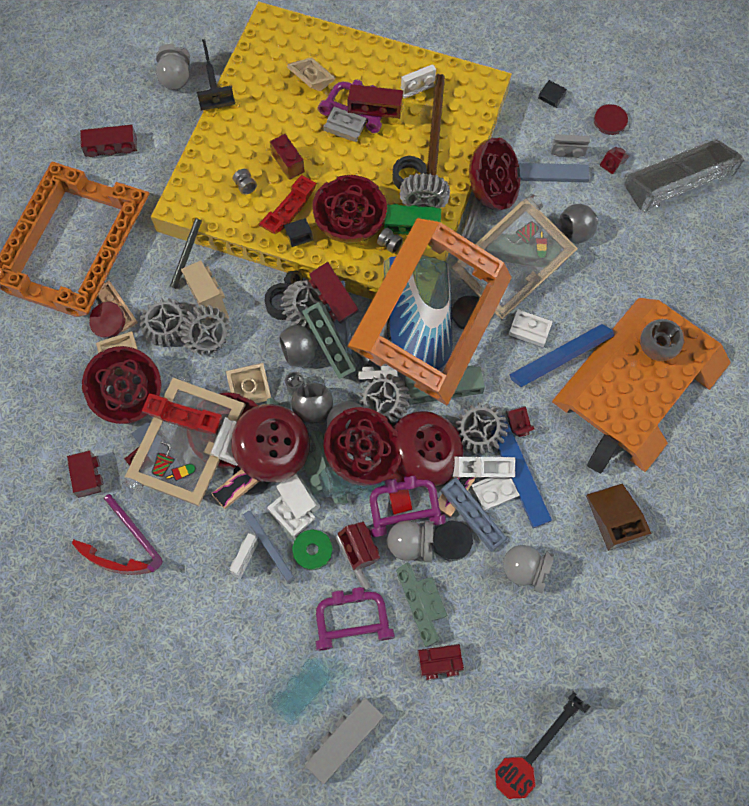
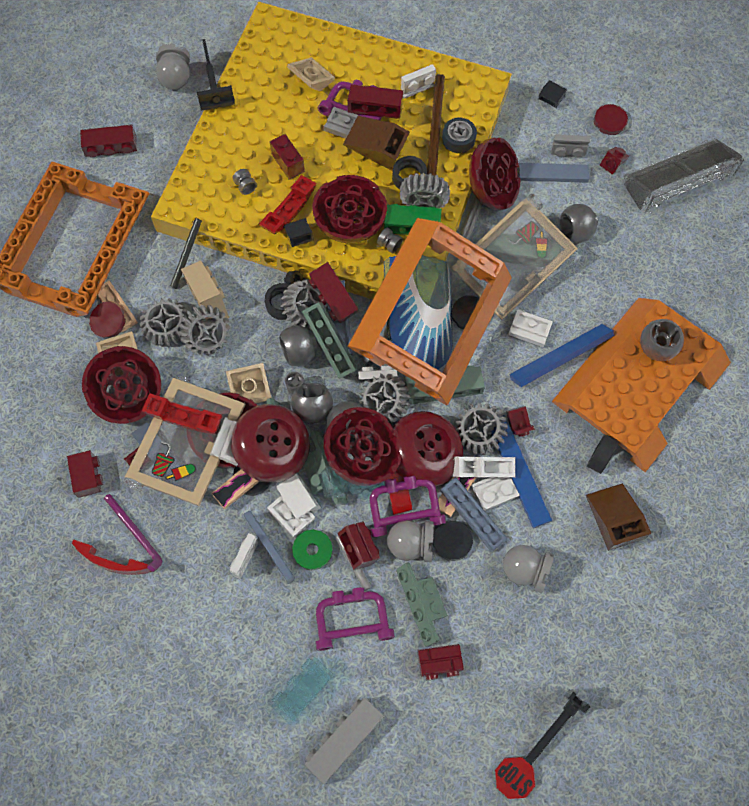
none -> reddish brown slope [343,116,410,170]
none -> black wheel [442,117,477,153]

